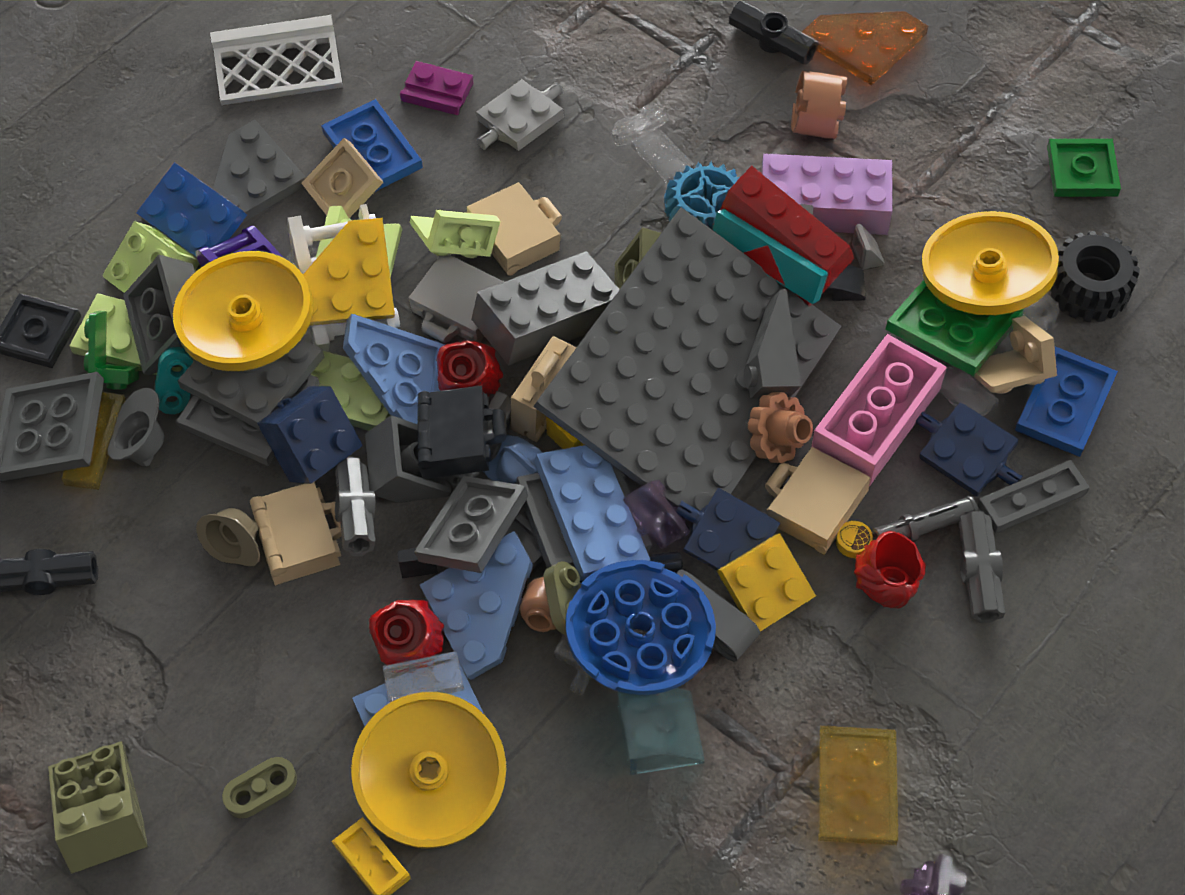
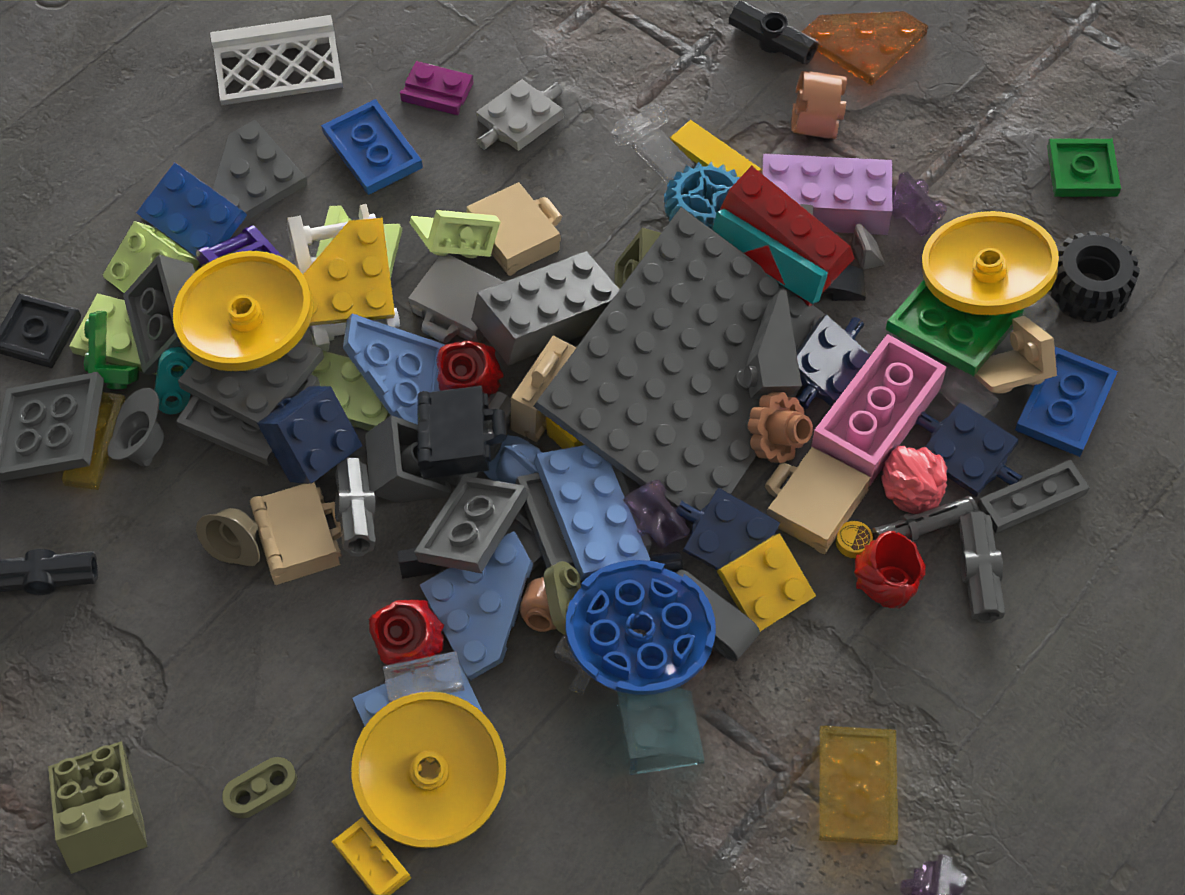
tan plate [301,138,384,218] -> none
none -> yellow tile [670,120,762,177]
none -> plate [796,314,871,409]
none -> coral hair [881,446,948,514]
none -> clear purple hips [892,172,947,236]

